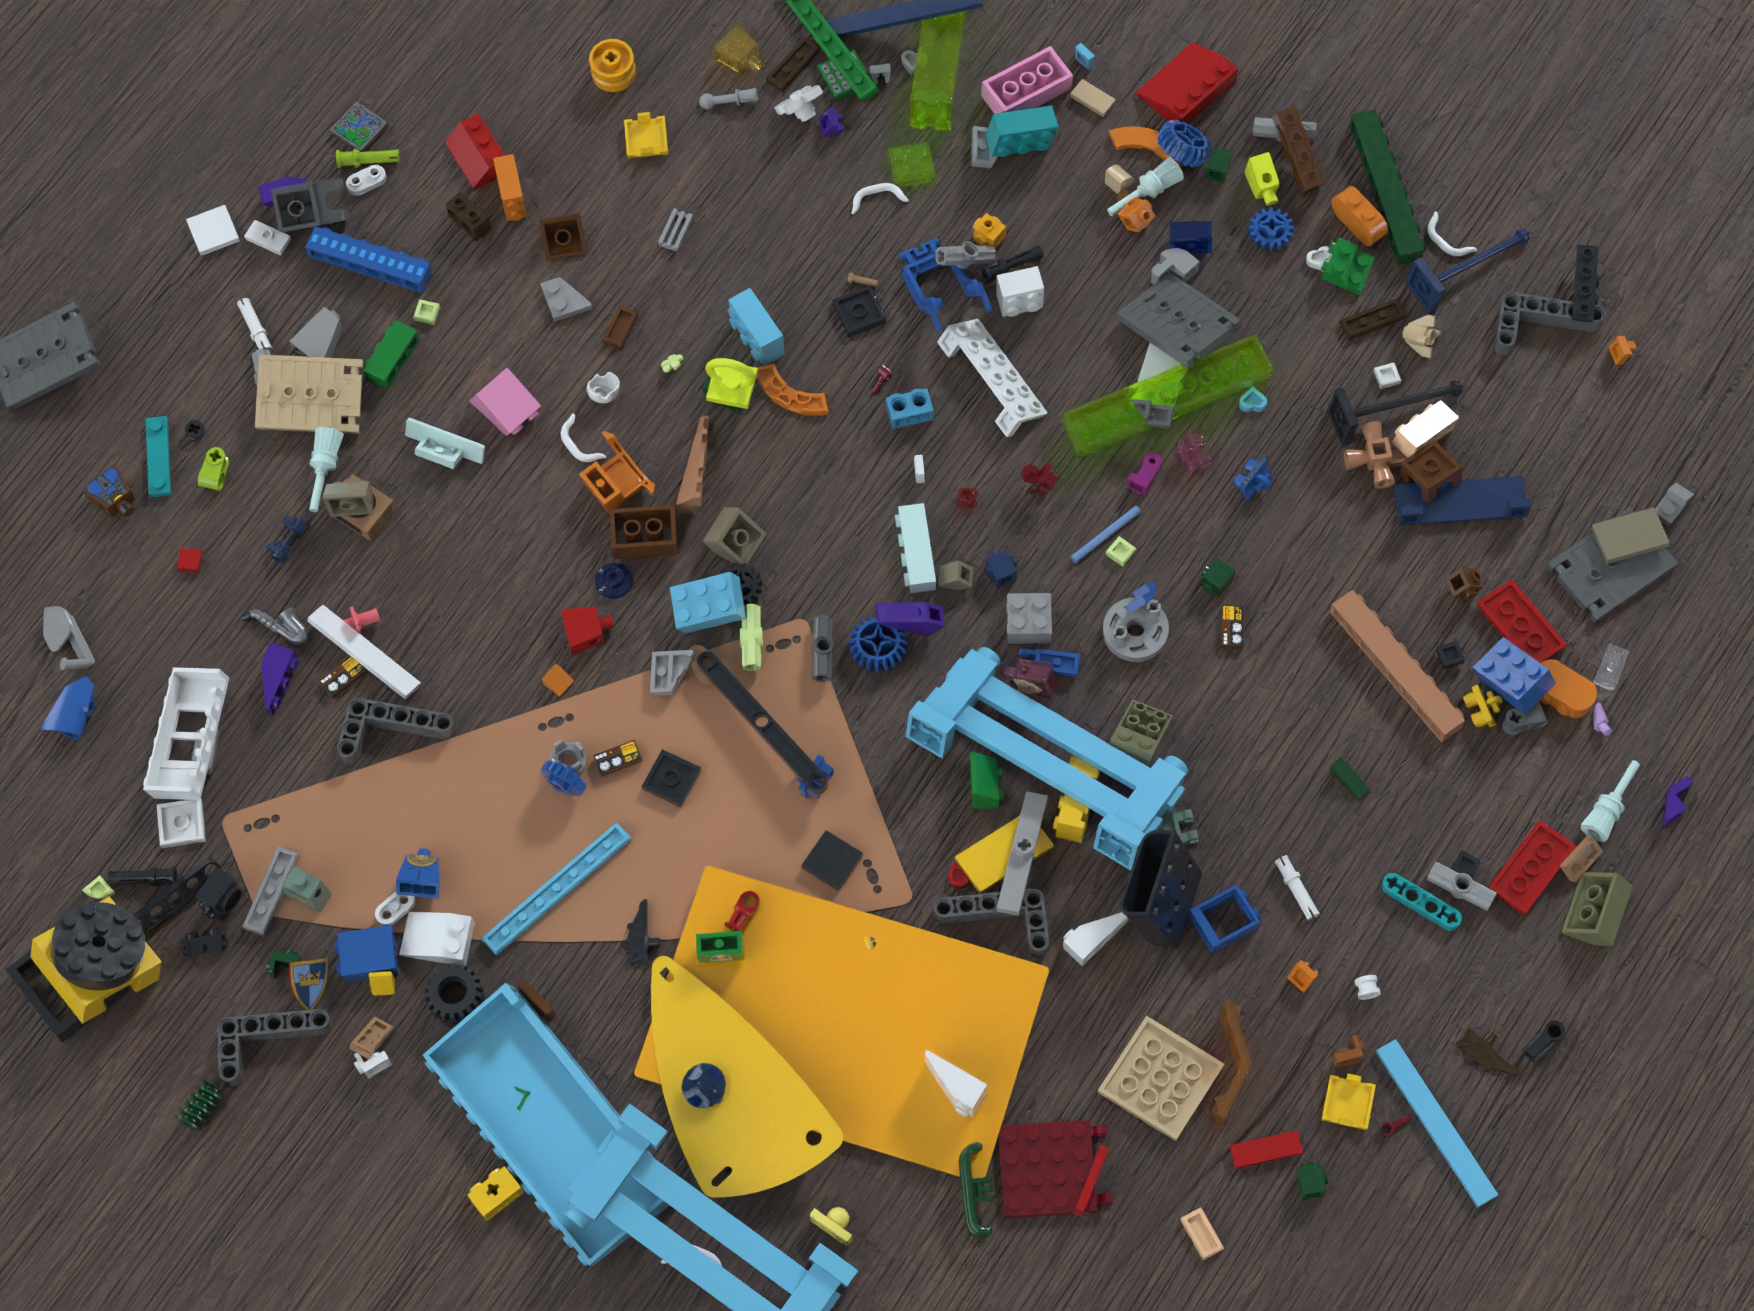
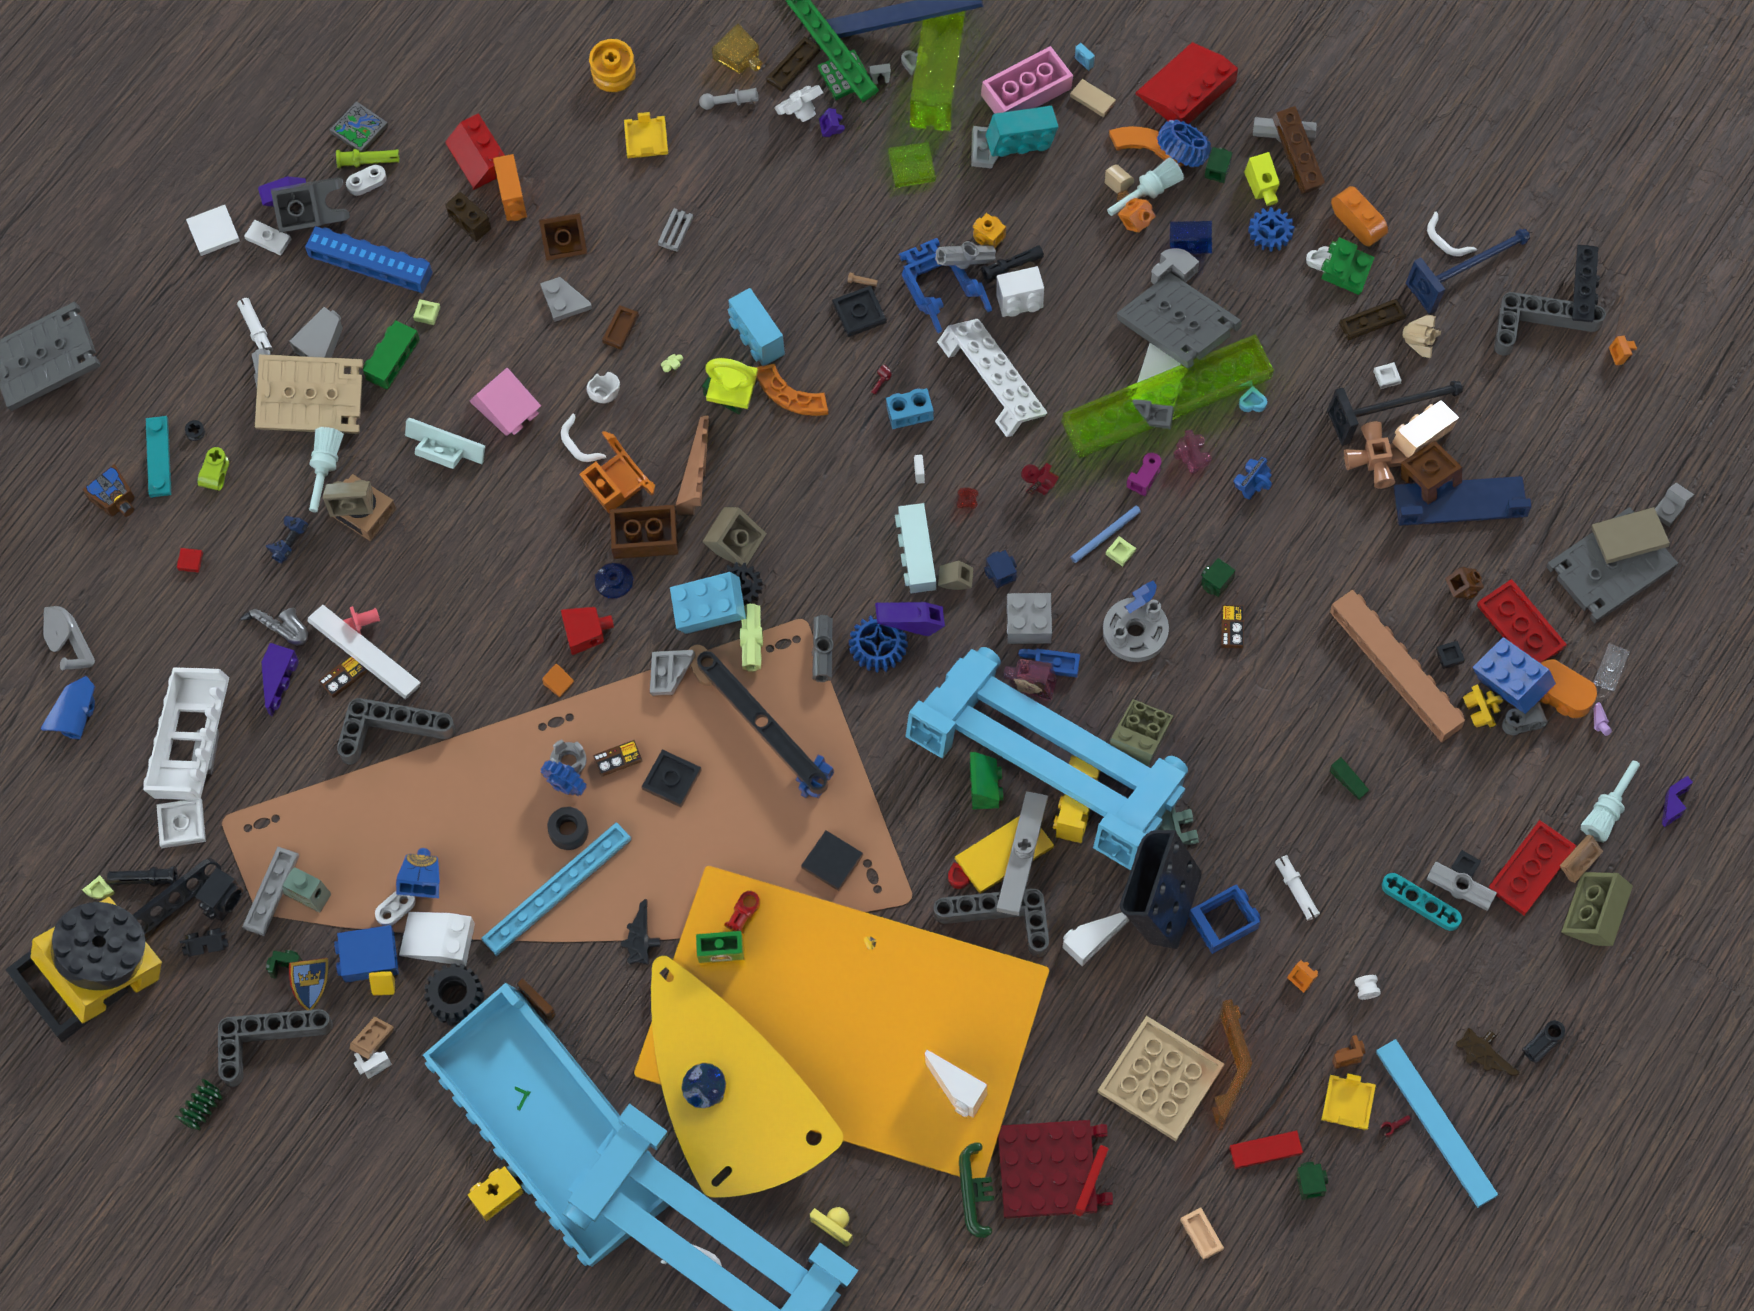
white animal [852,183,909,214] -> none
dark green brick [1350,109,1426,265] -> none
none -> black tyre [547,806,589,850]

